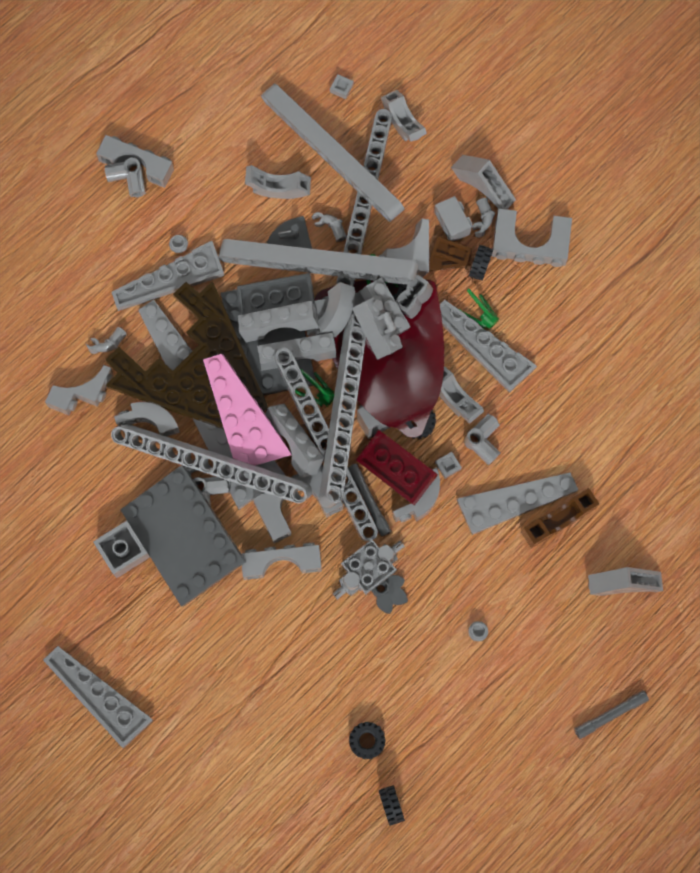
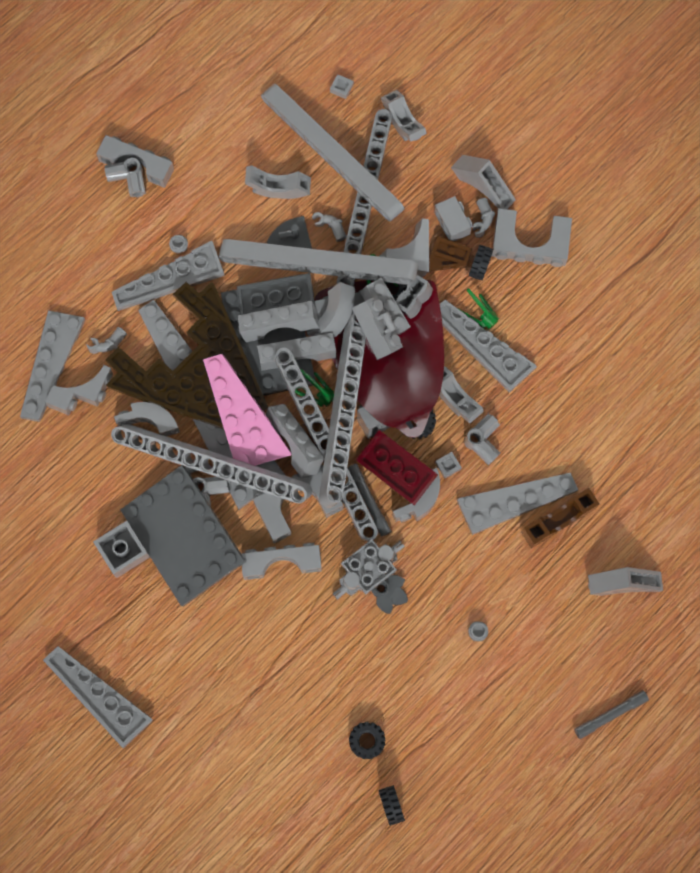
none -> light grey wing [20,310,85,422]

